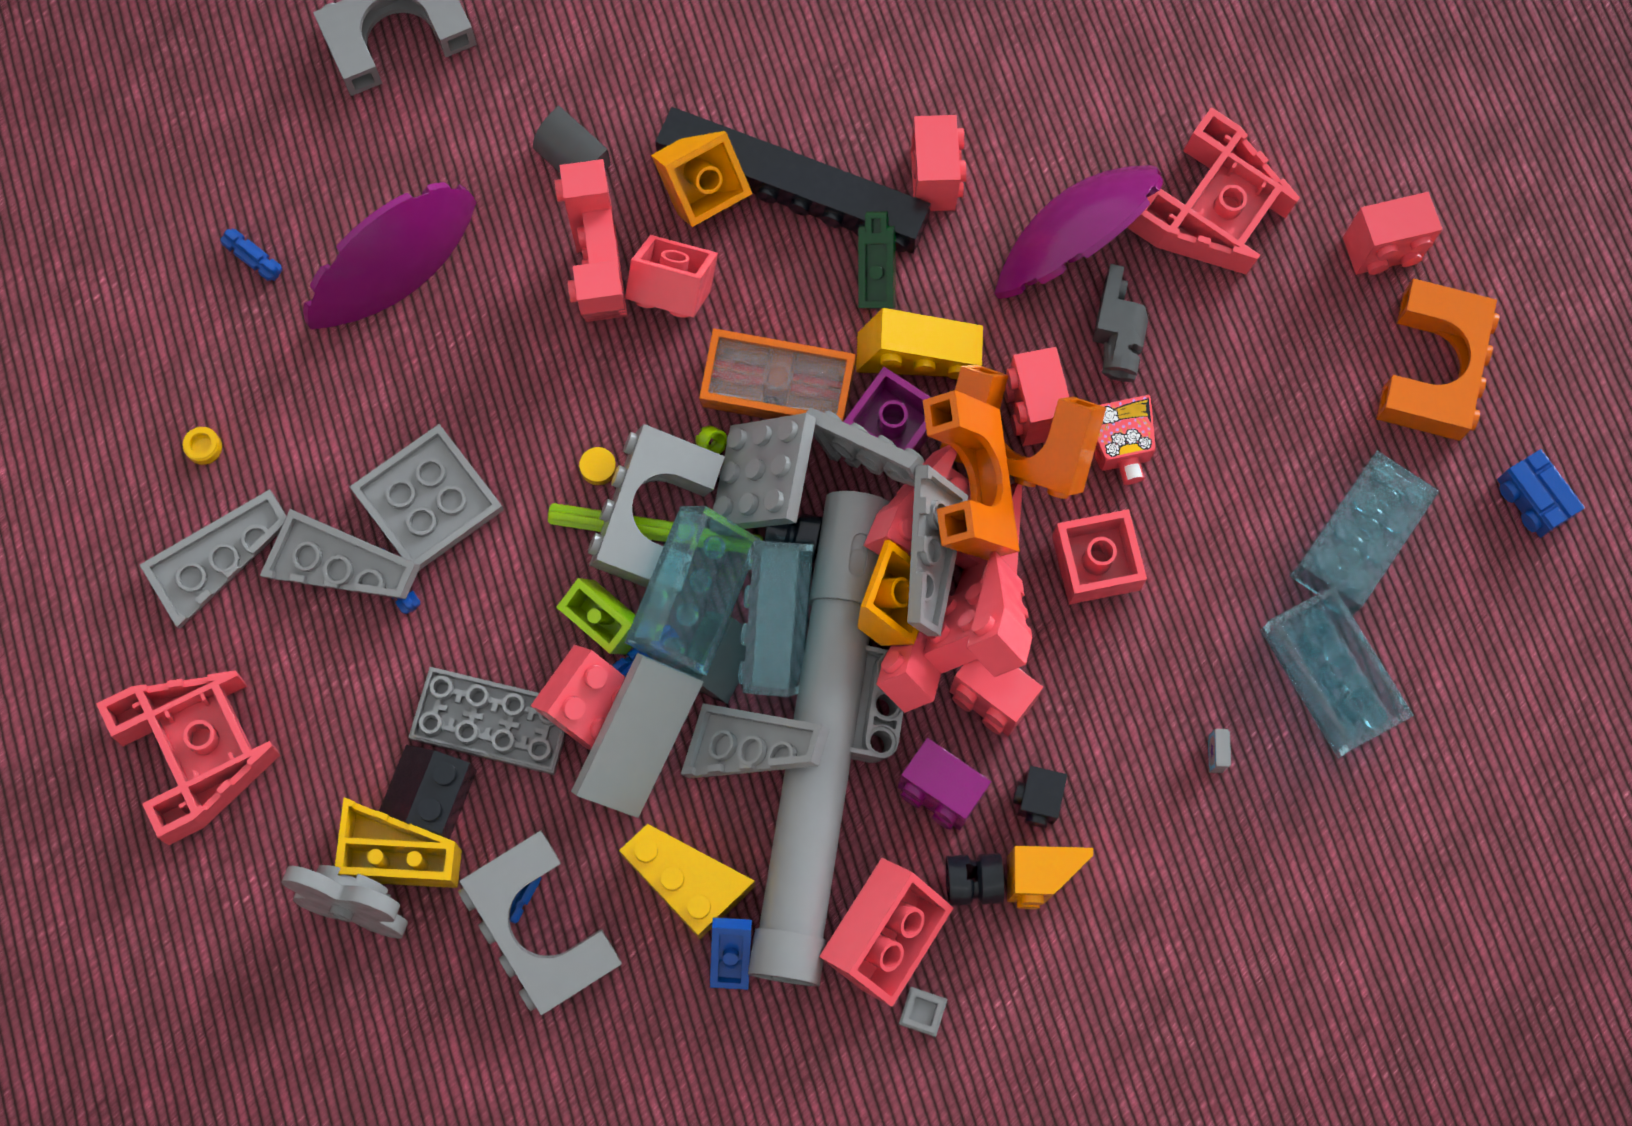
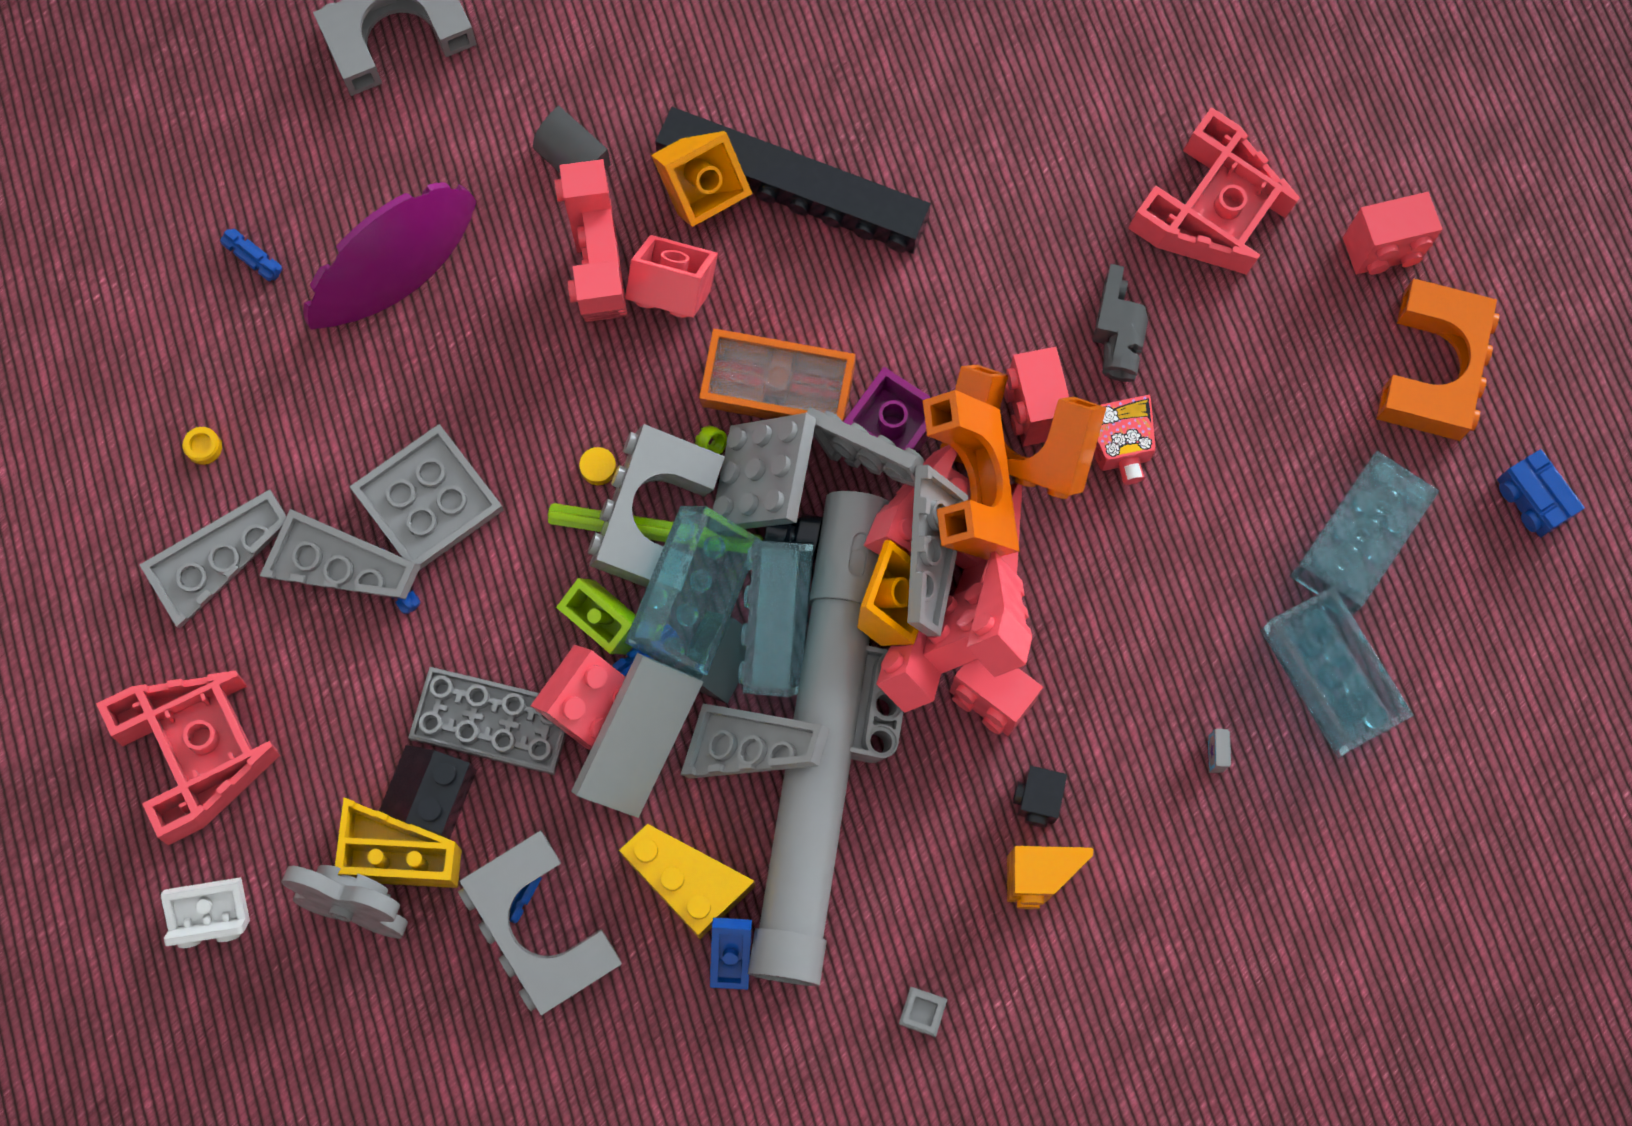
coral brick [819,858,954,1007] -> none
yellow wedge [856,308,983,379] -> none
dark green hinge [858,211,896,308] -> none
magenta brick [898,738,992,831] -> none
coral brick [910,115,966,211] -> none
black wheel [945,853,1004,906] -> none
magenta brick [994,165,1163,299] -> none
coral brick [1052,509,1147,605] -> none
none -> white bracket [161,877,250,948]

